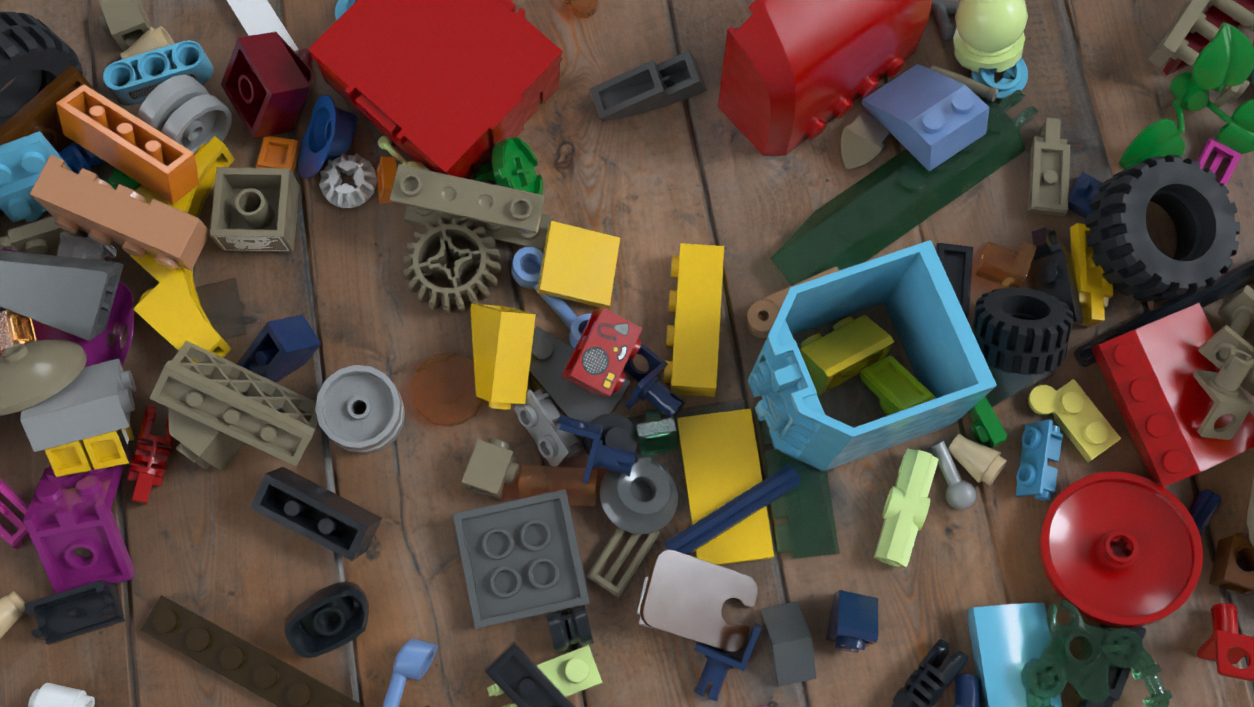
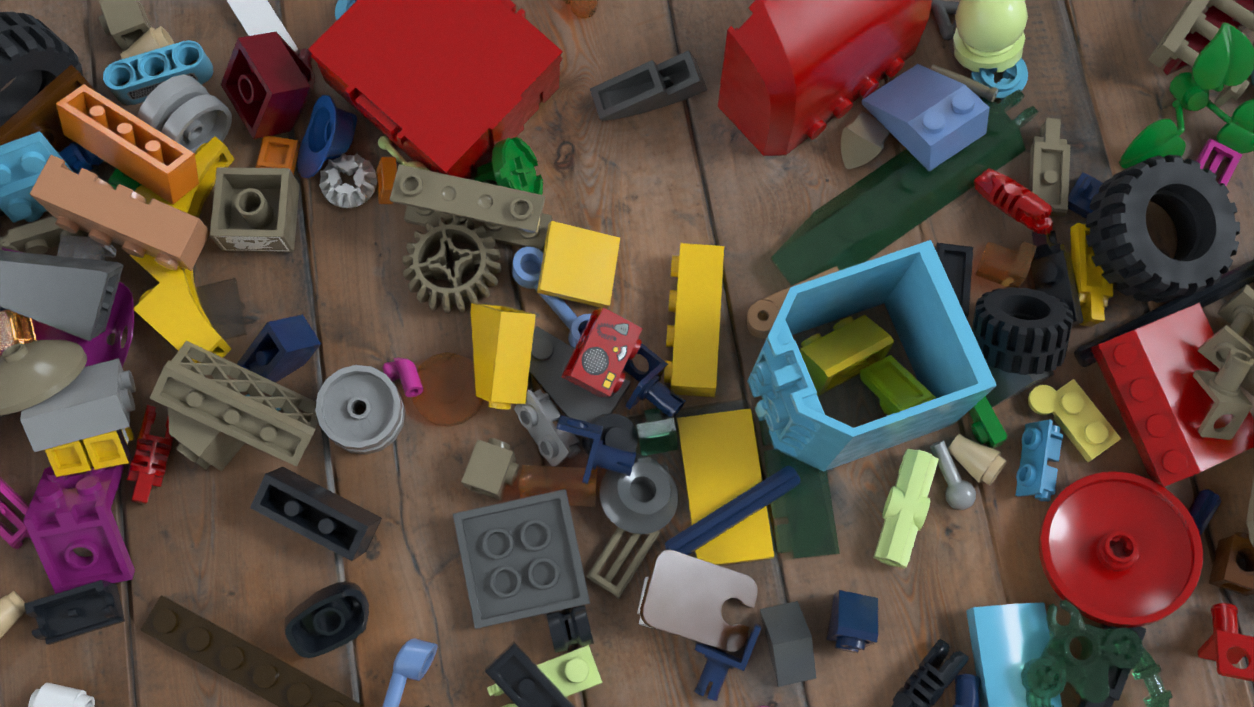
none -> dark pink arm [382,357,423,397]
none -> red hinge [974,168,1053,235]

